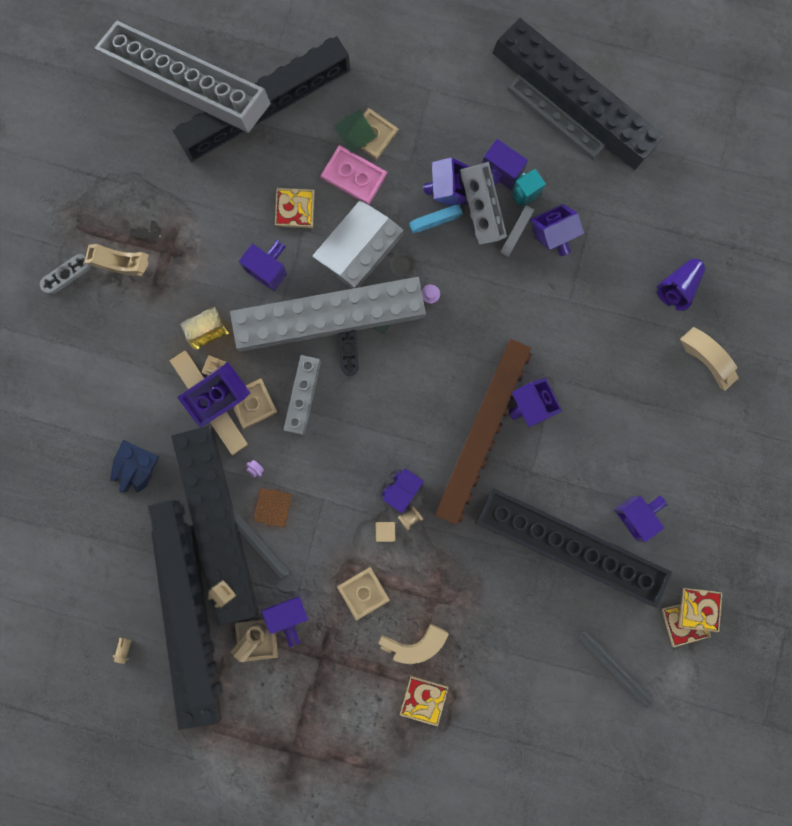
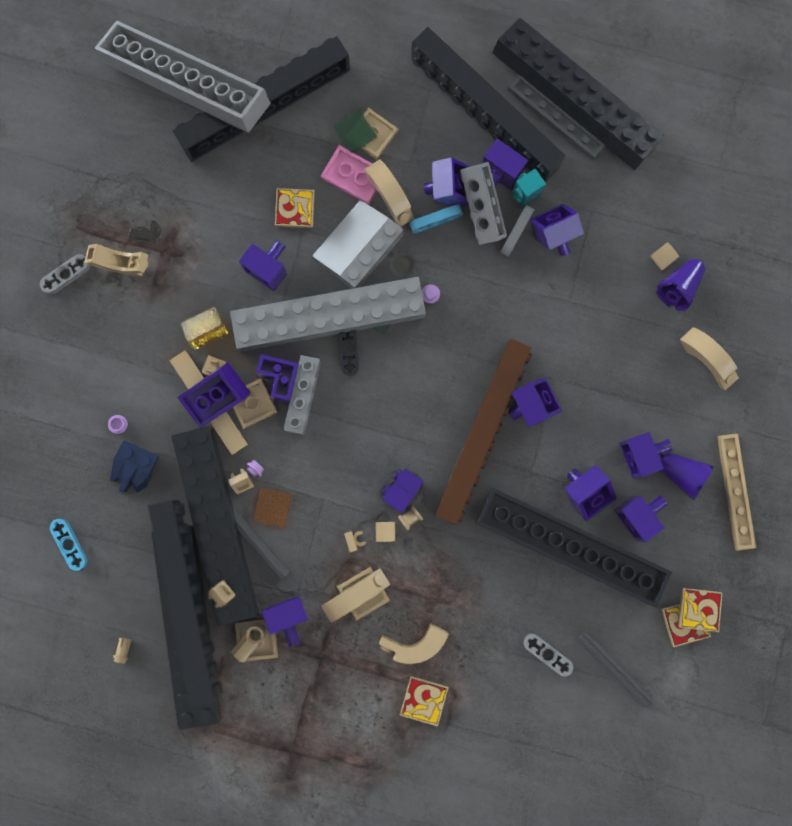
none -> medium azure beam [50,519,88,571]
none -> lavender plate [108,415,128,434]
none -> tan tile [228,469,255,495]
none -> dark purple brick [256,354,299,404]
none -> tan arch [321,568,391,623]
none -> tan tile [344,531,366,552]
none -> tan arch [364,159,415,227]
none -> black brick [411,27,566,182]
none -> light grey beam [523,633,573,677]
none -> dark purple brick [564,465,617,522]
none -> dark purple brick [619,432,673,478]
none -> tan slope [650,242,679,271]
none -> dark purple cone [660,452,714,500]
none -> tan tile [717,434,756,551]

